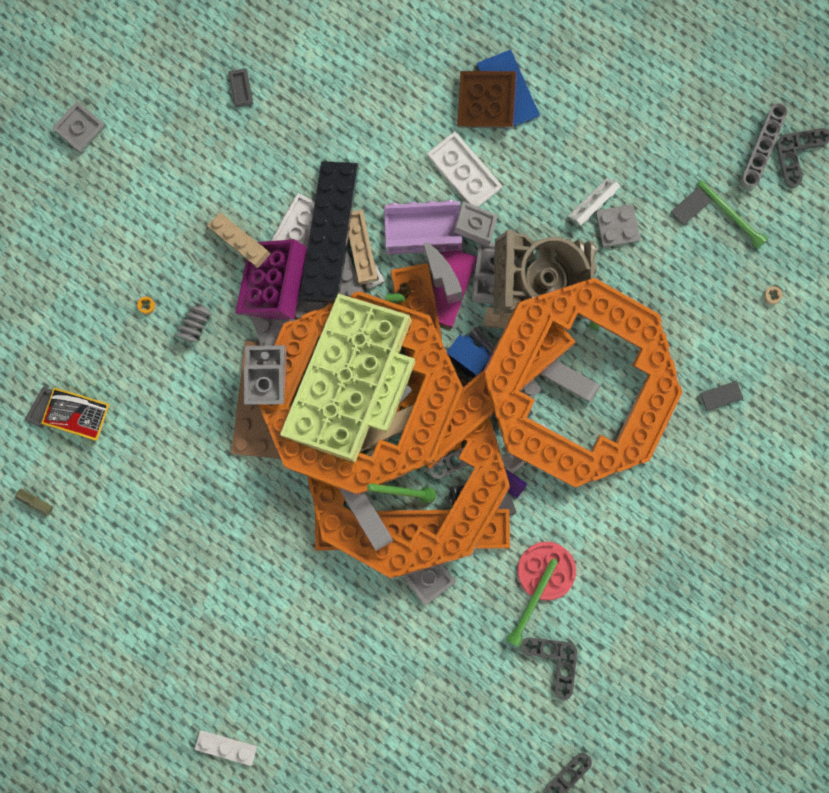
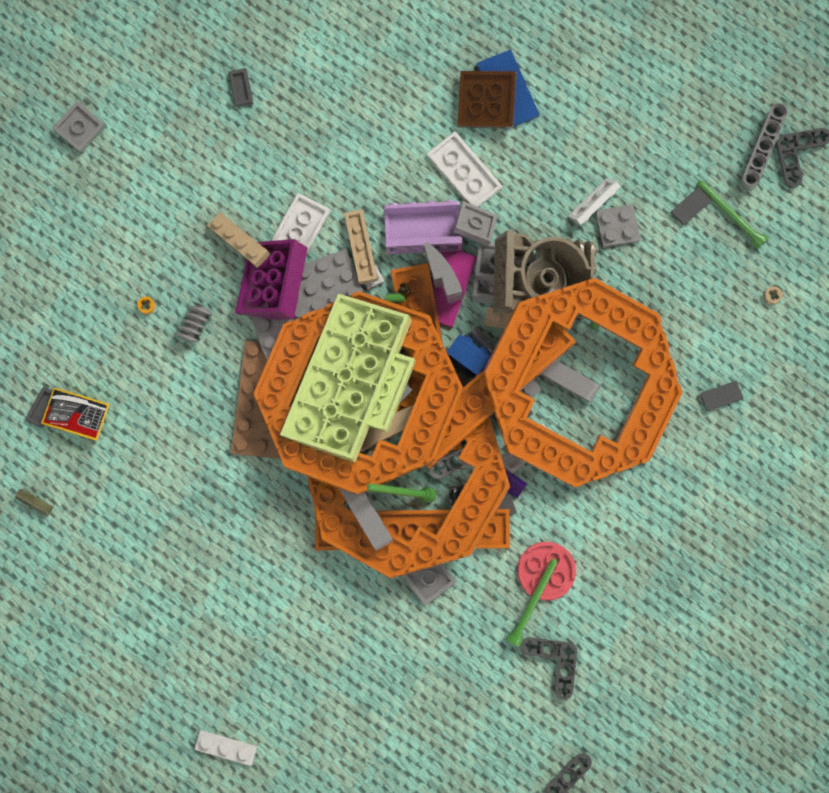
light grey slope [244,345,287,405] -> none
black plate [300,161,359,303] -> none

